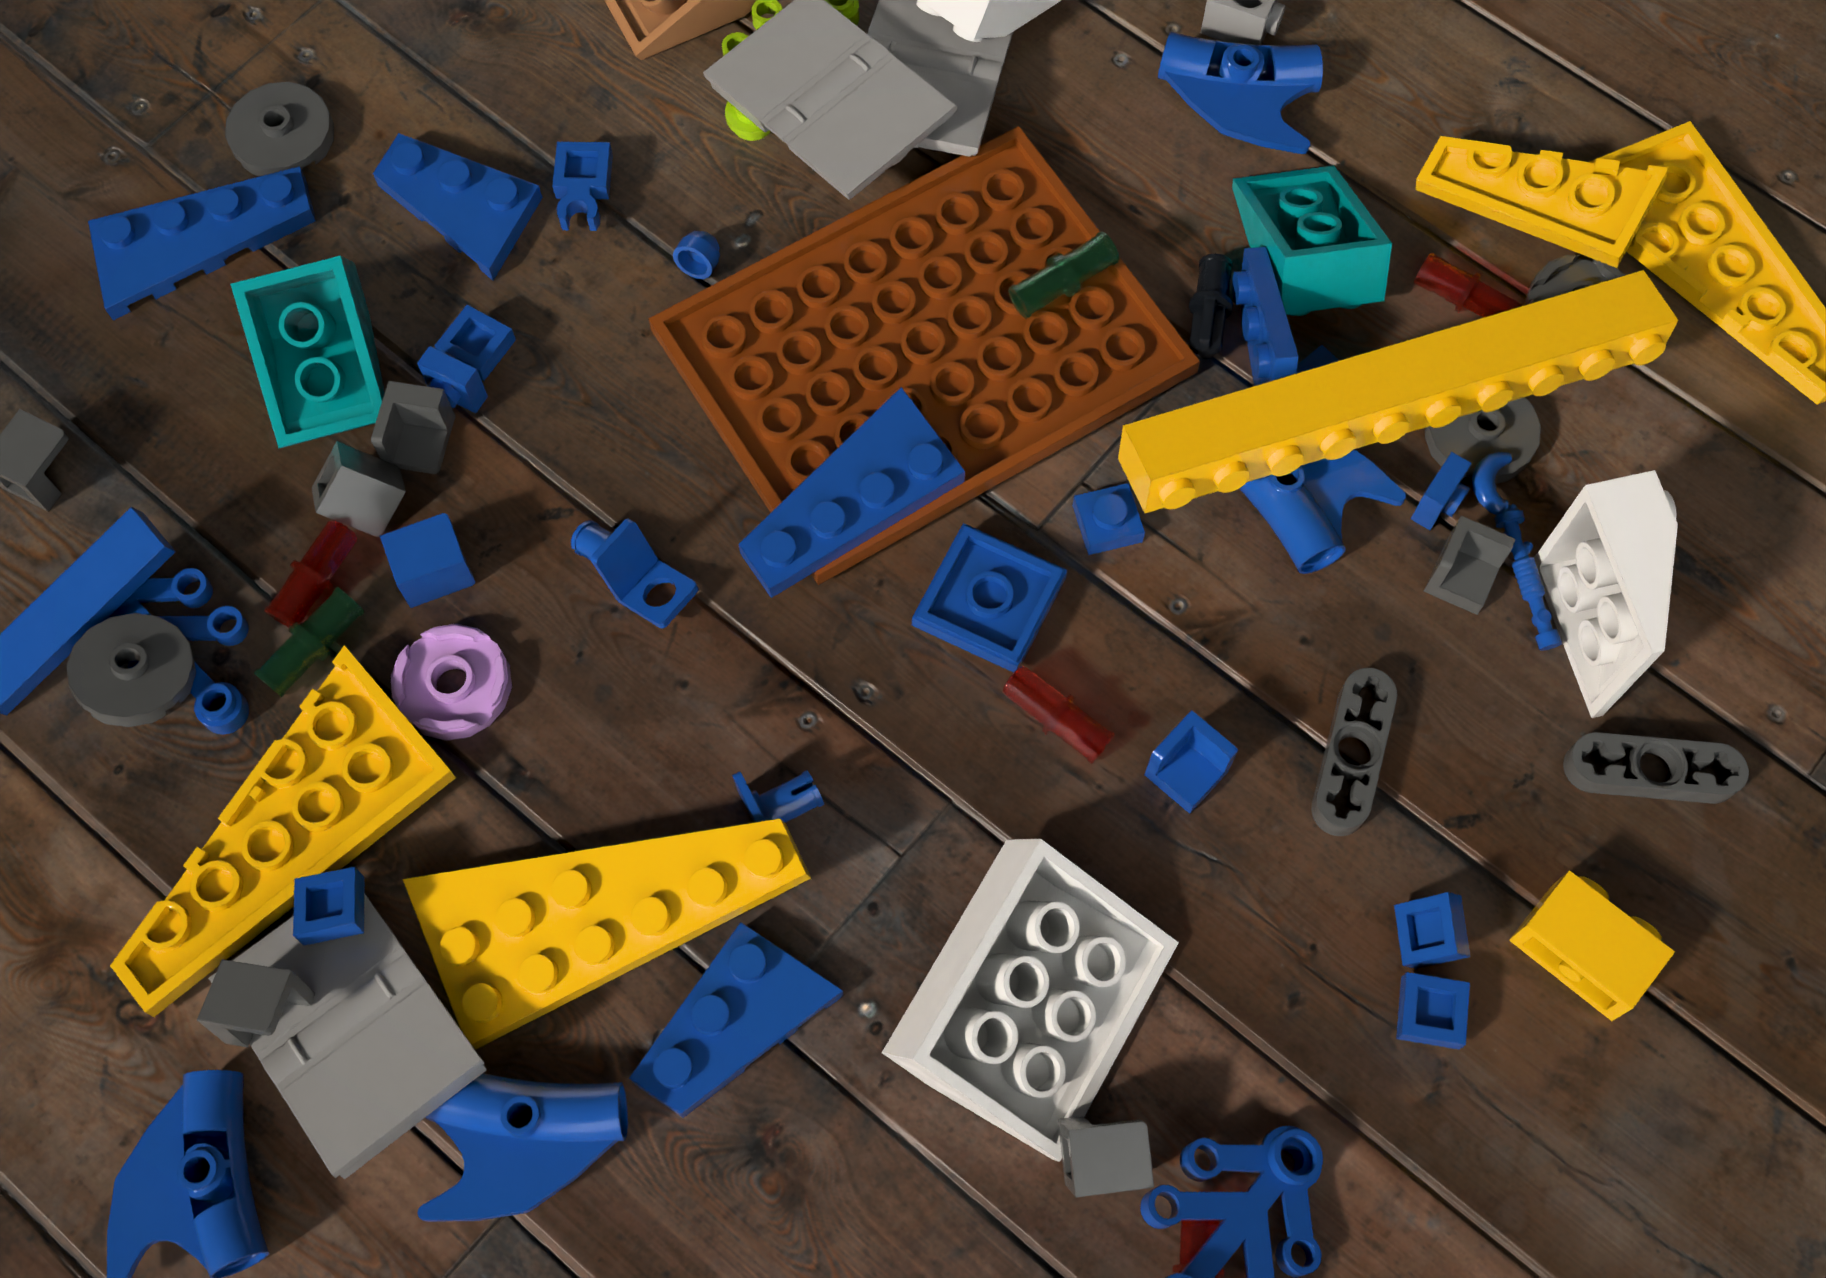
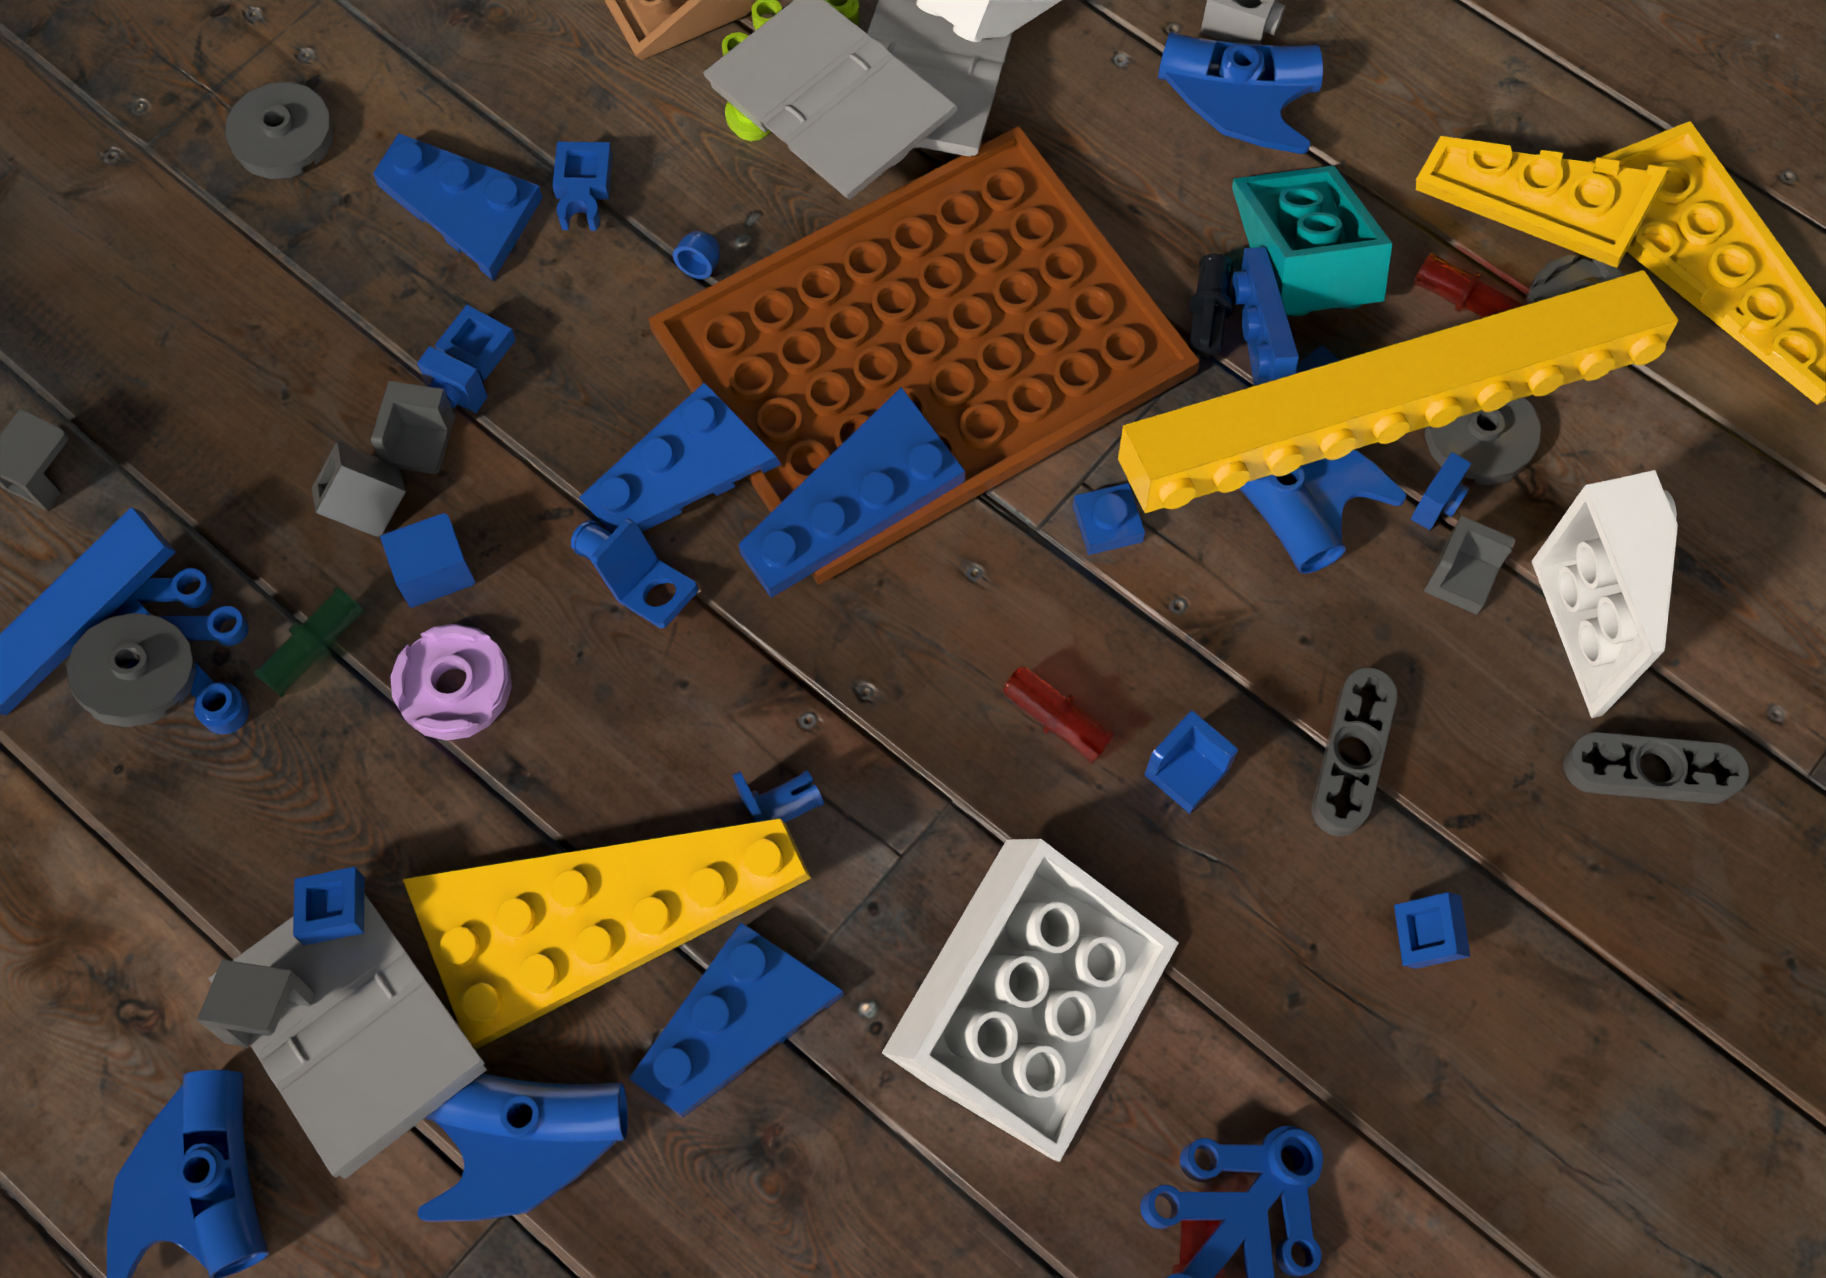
blue wing [88,166,316,320] -> none
yellow wing [110,645,456,1017] -> none
teal slope [230,256,385,448] -> none
clear red axle [264,520,357,631] -> none
blue plate [912,523,1067,674] -> none
clear green pin [1008,231,1120,319] -> none
dark grey panel [1058,1116,1154,1197] -> none
blue plate [1396,972,1470,1050] -> none
blue piece [1472,452,1563,651] -> none
yellow brick [1509,870,1675,1021] -> none
none -> blue wing [579,383,782,533]

